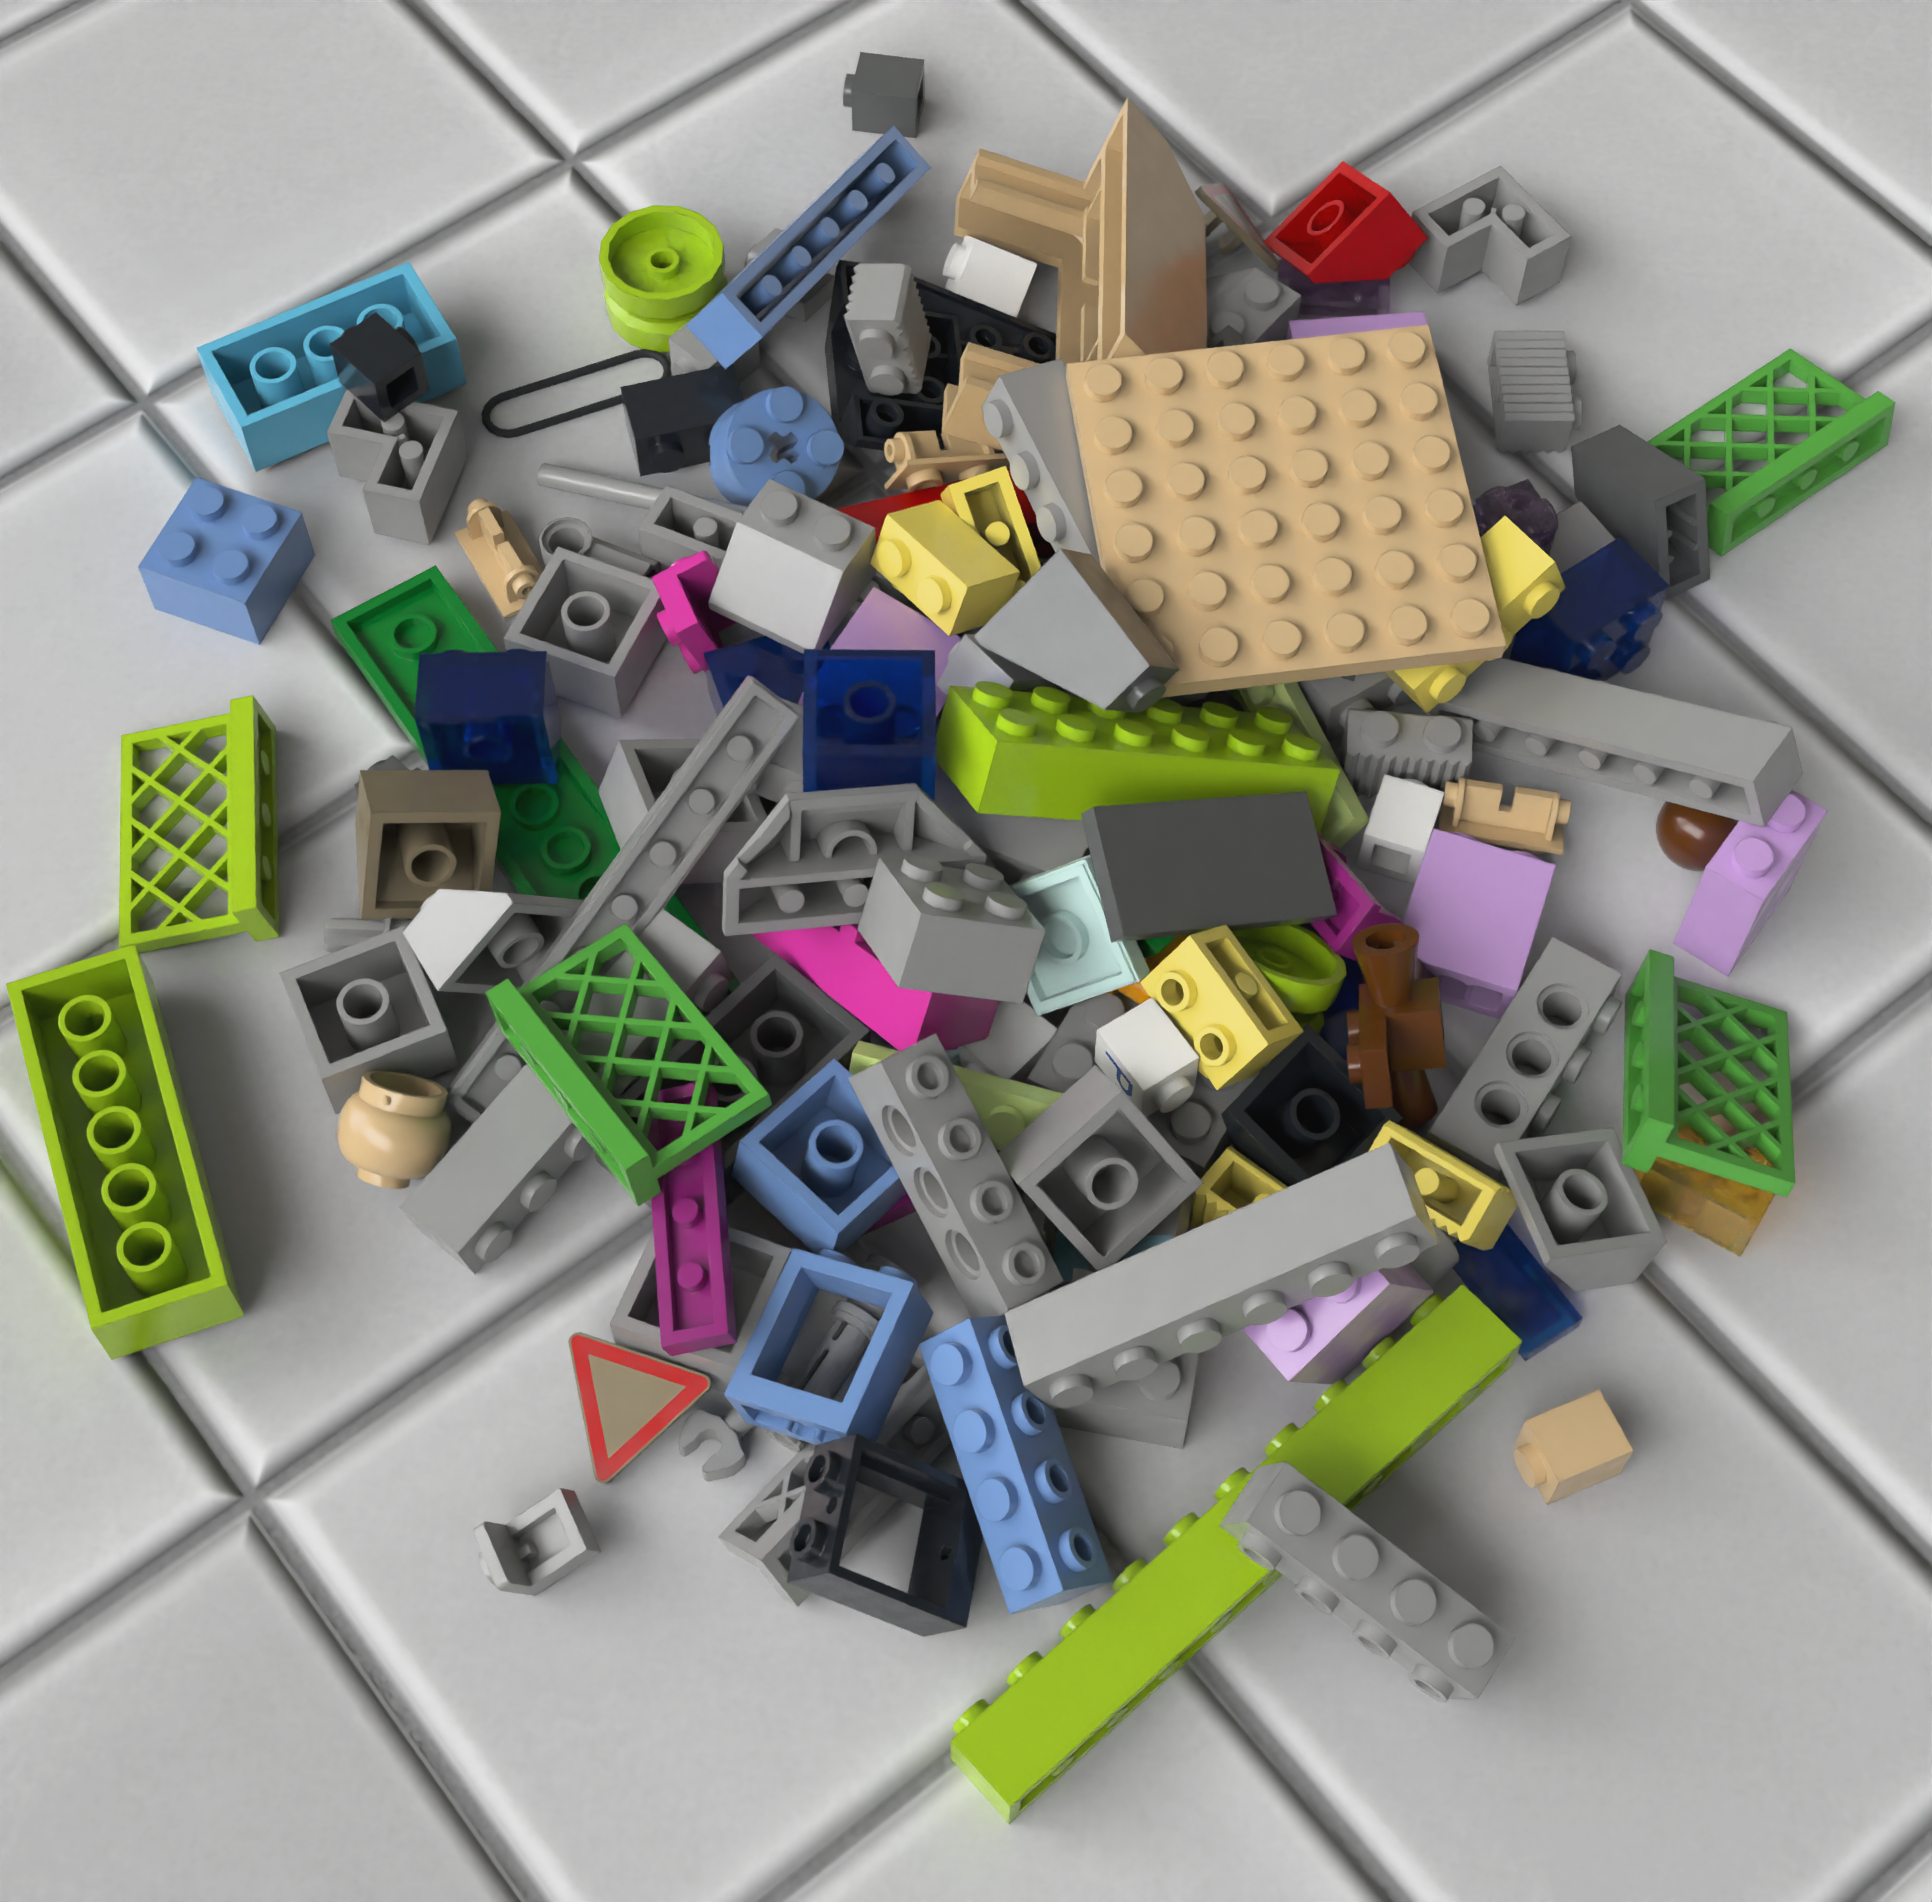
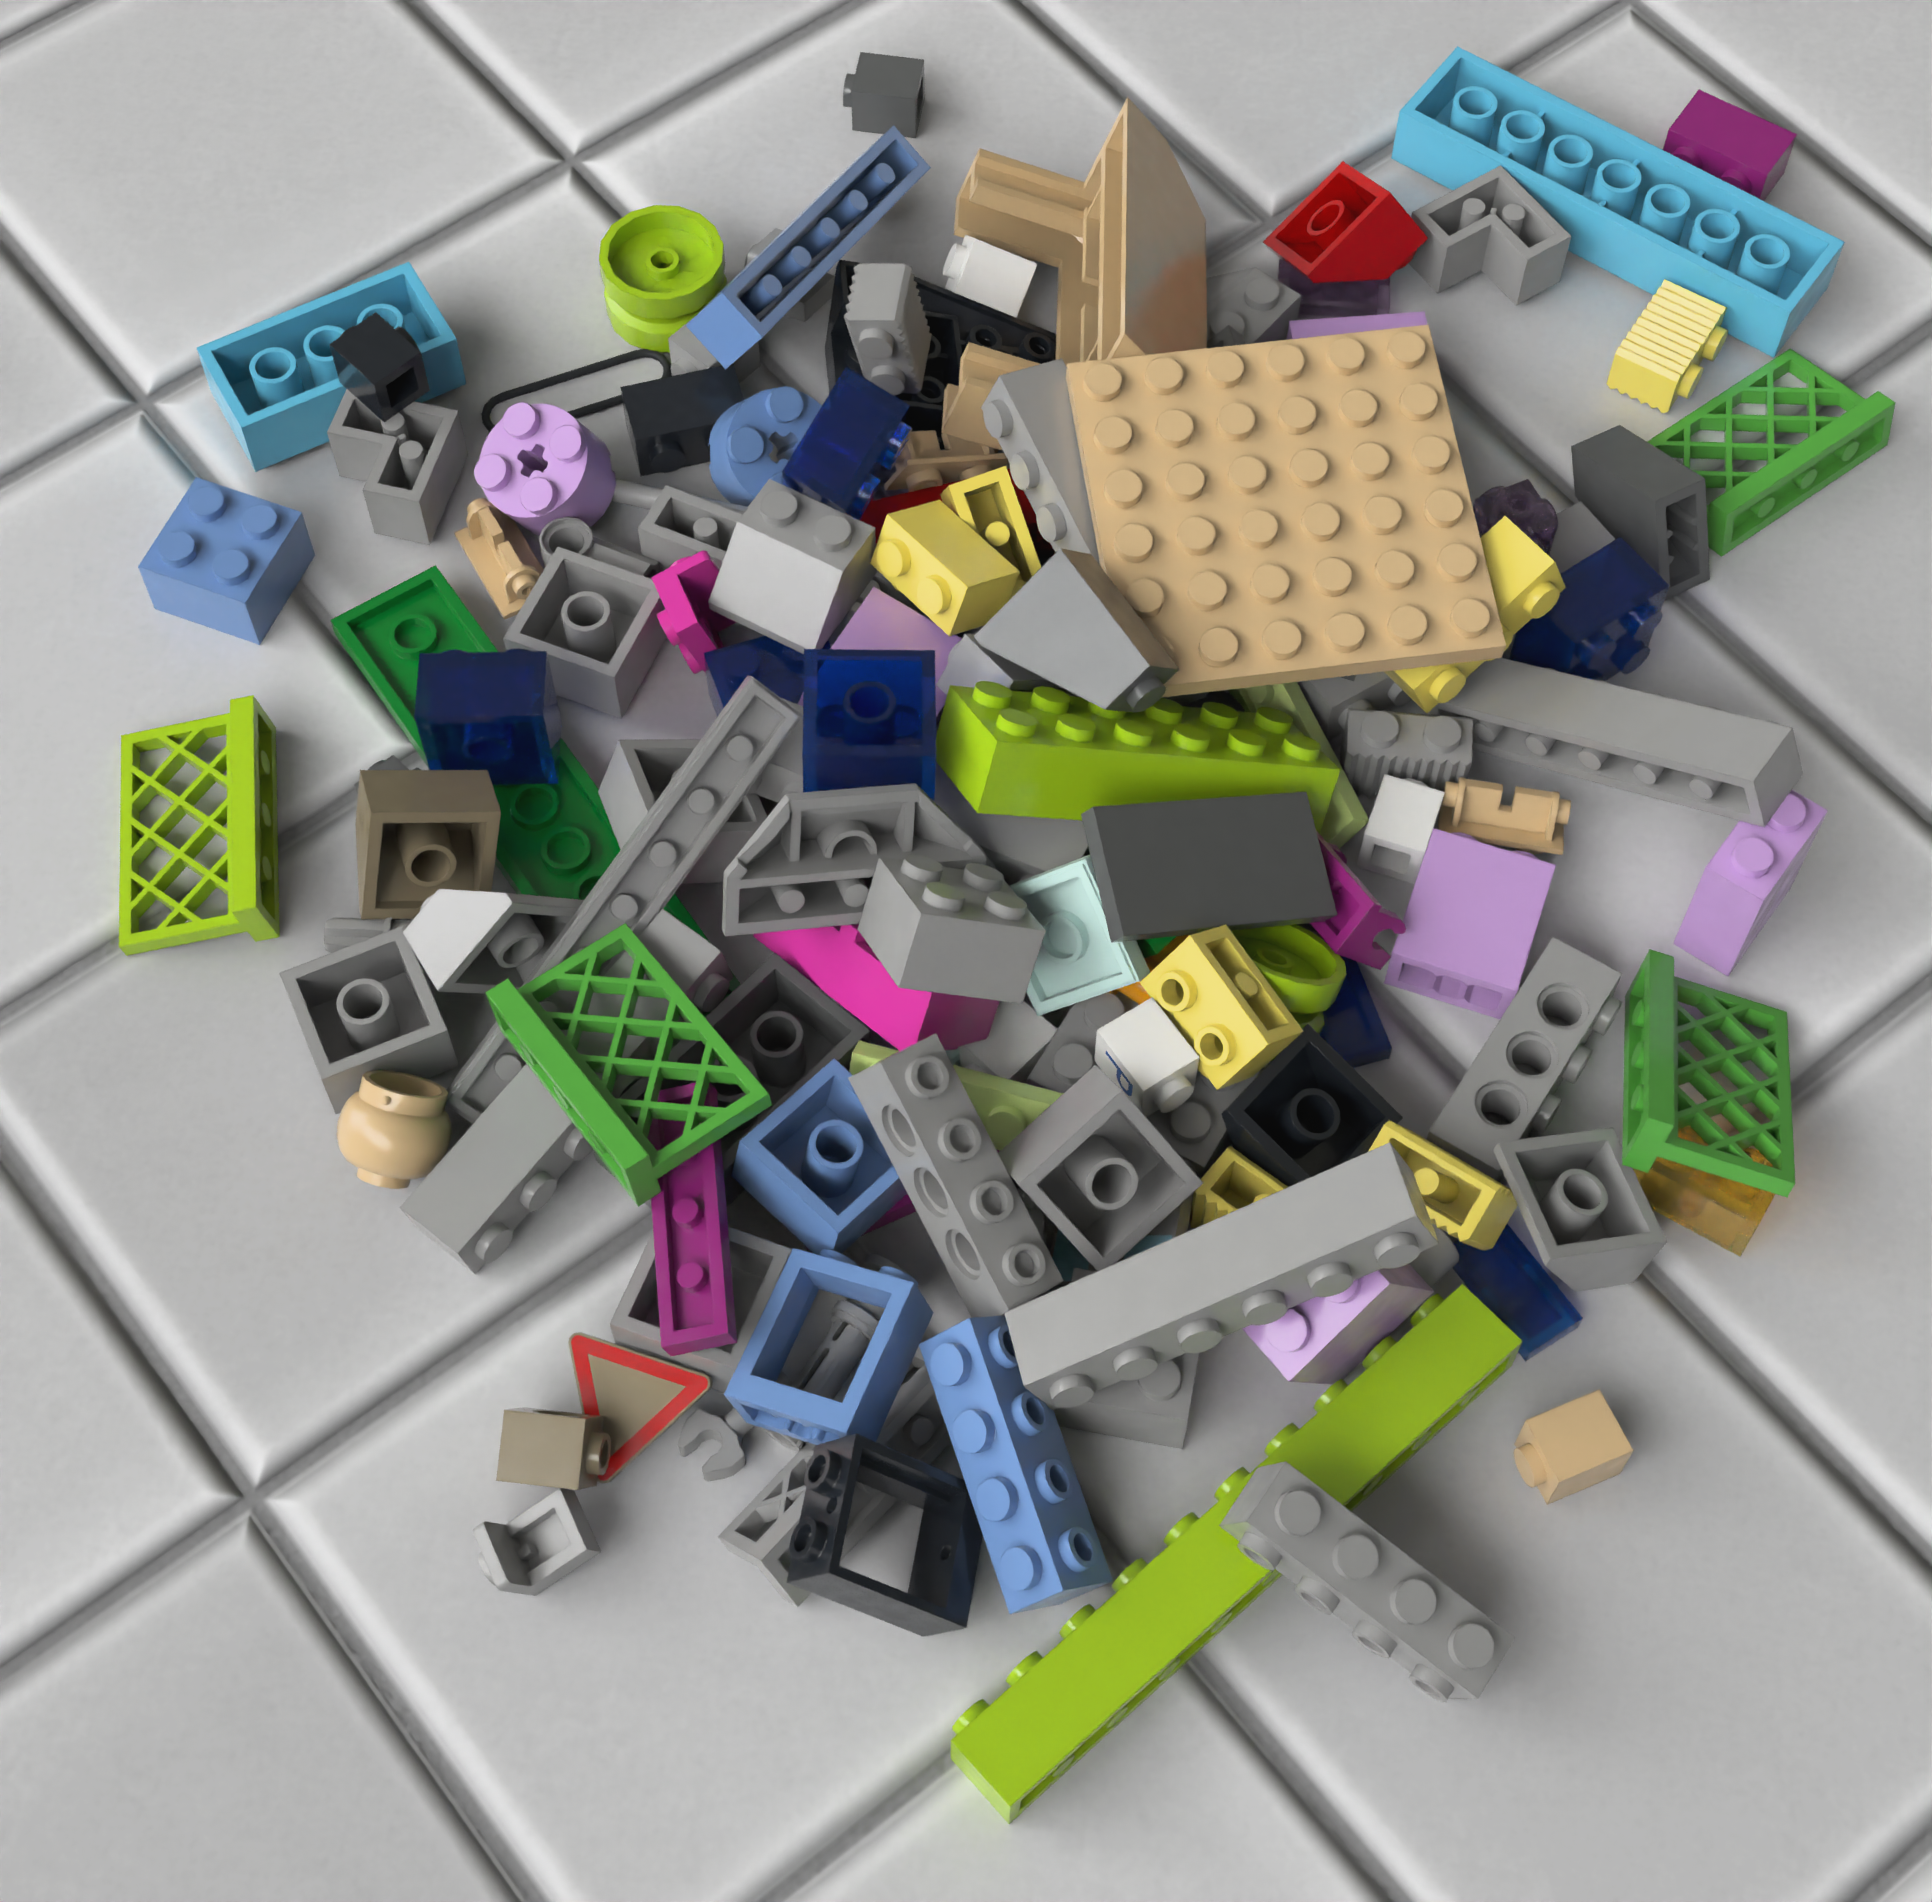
lime brick [6,944,245,1360] -> none
dark tan piece [1195,182,1281,272] -> none
reddish brown brick [1347,923,1446,1128] -> none
light grey brick [1487,331,1582,454] -> none
reddish brown piece [1656,801,1739,871] -> none
none -> lavender brick [474,402,616,536]
none -> dark tan brick [496,1407,611,1490]
none -> clear blue brick [781,366,912,520]
none -> medium azure brick [1391,46,1845,358]
none -> light yellow brick [1606,279,1728,413]
none -> magenta brick [1663,89,1797,201]

